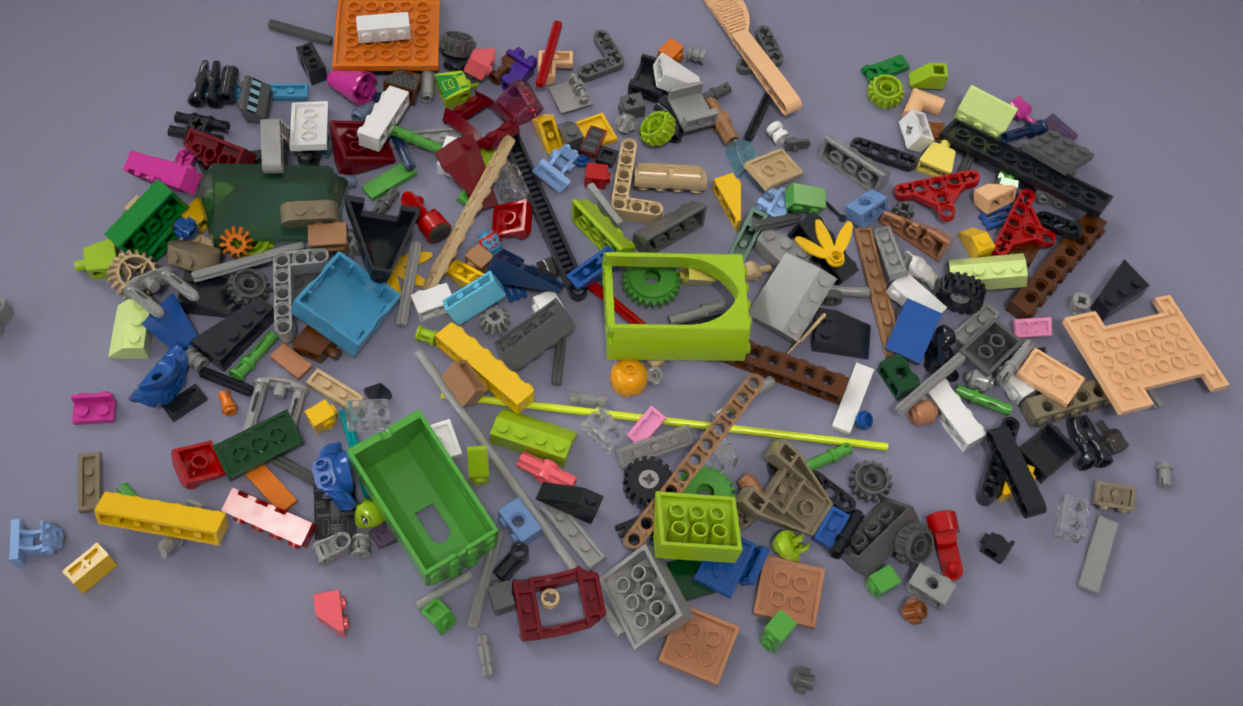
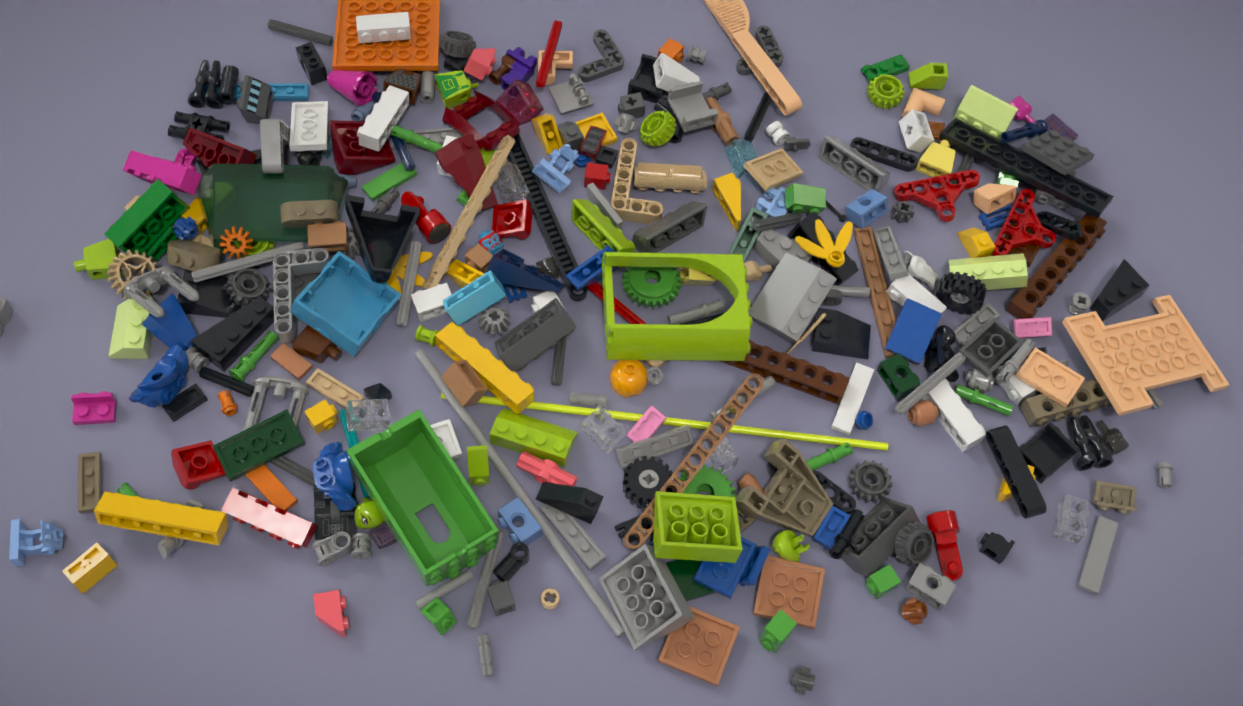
dark red wedge [512,566,606,642] -> none
nougat wedge [879,211,954,262] -> none
black beam [976,417,1020,506] -> none

